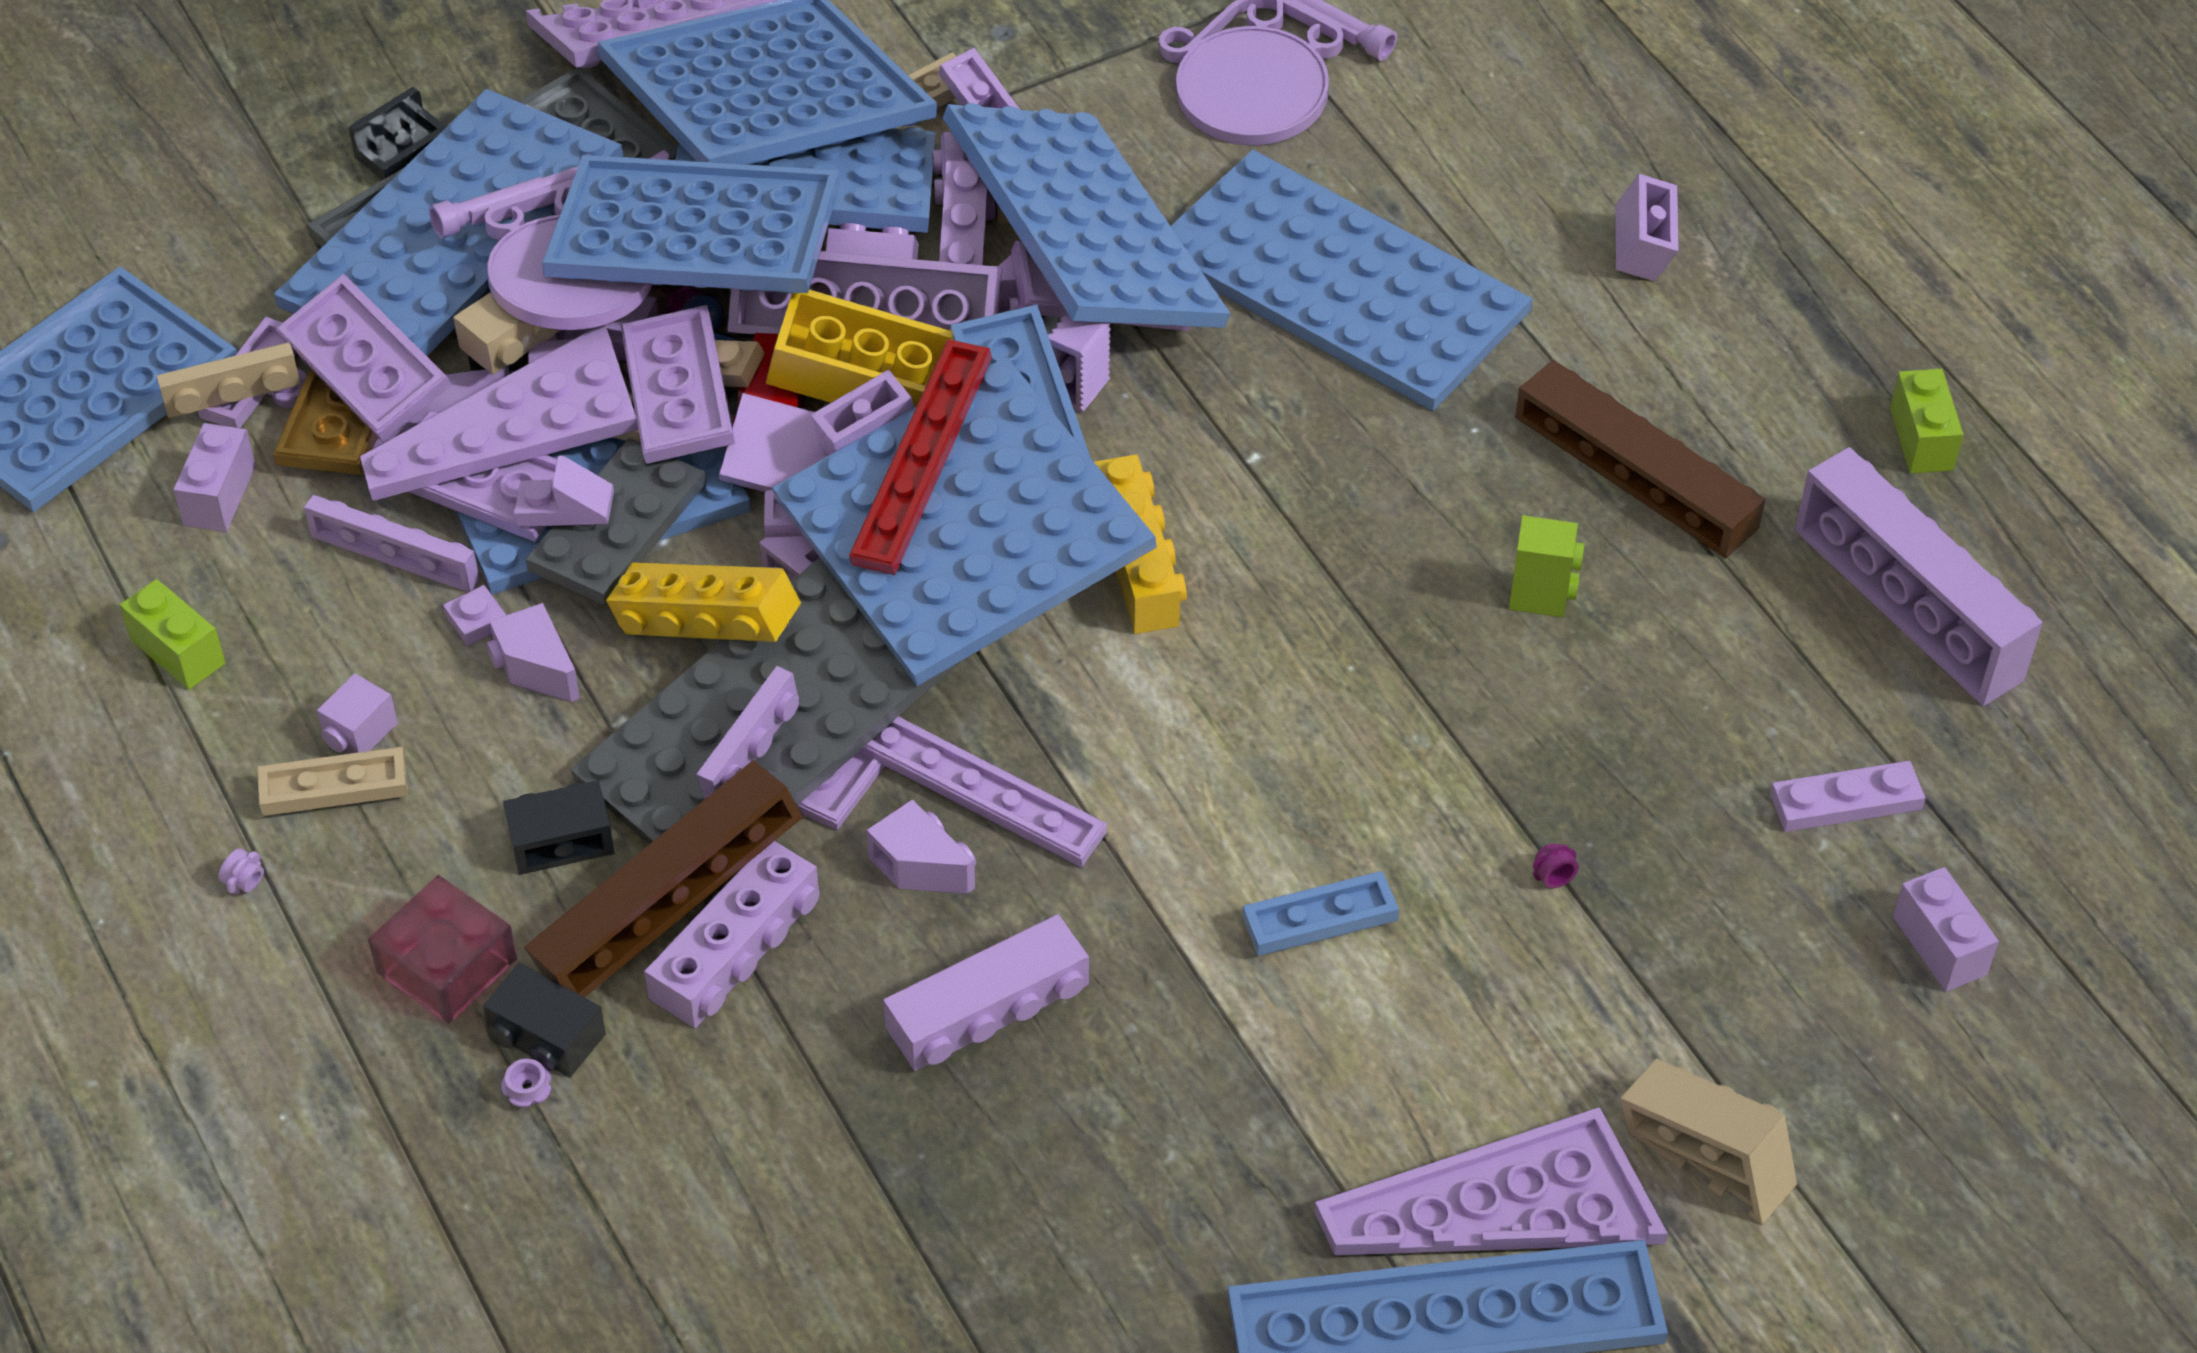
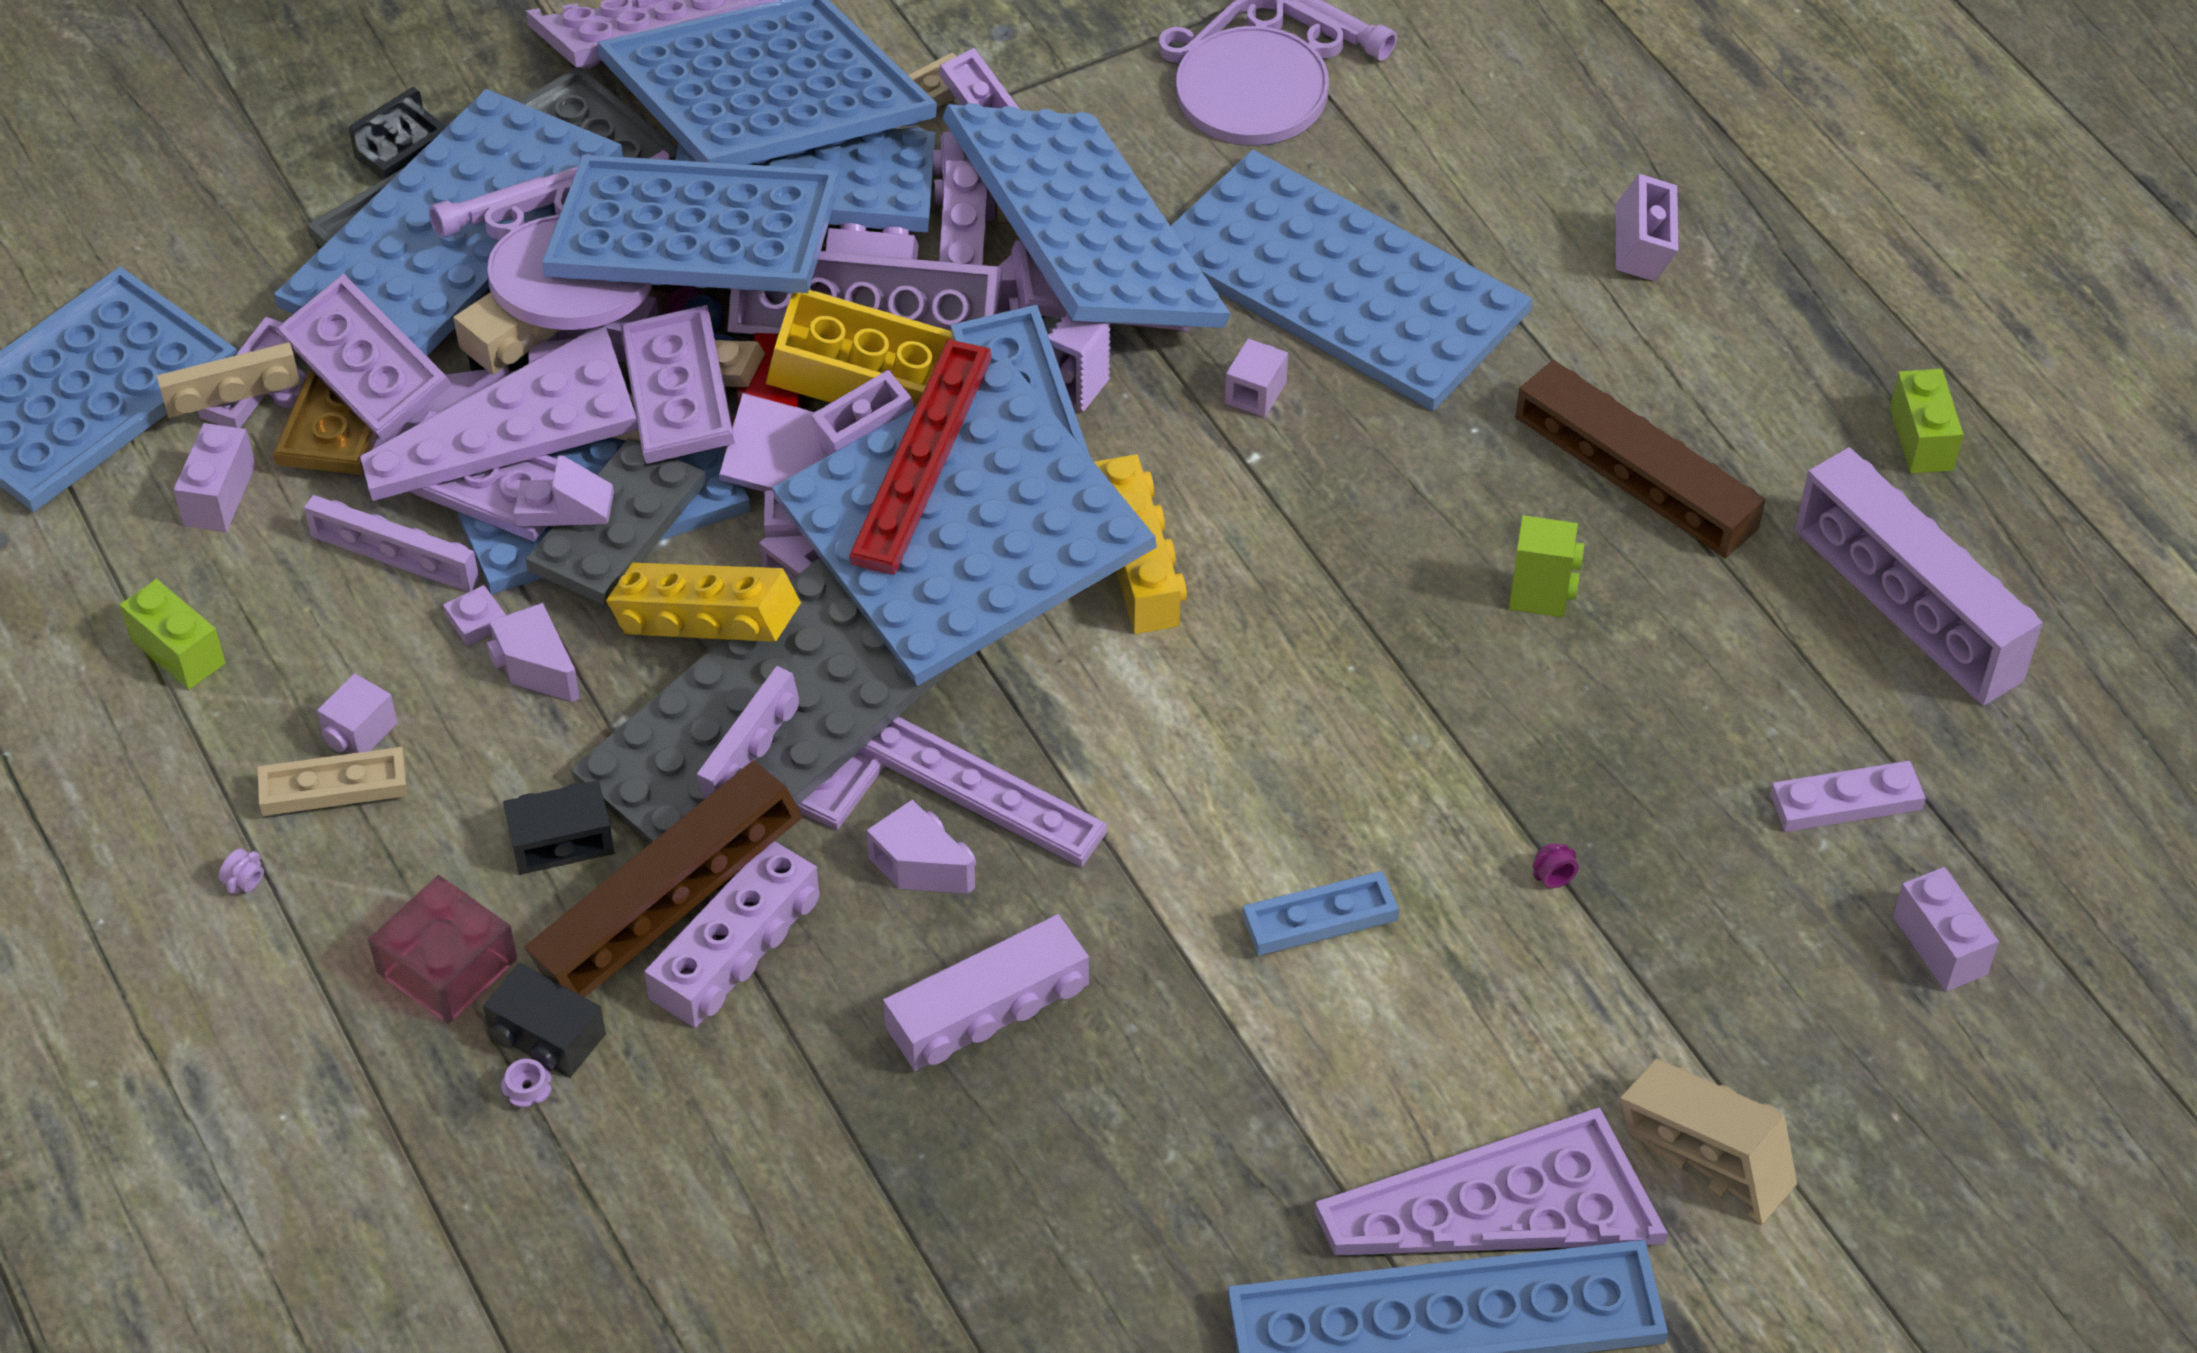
none -> lavender brick [1225,338,1288,418]

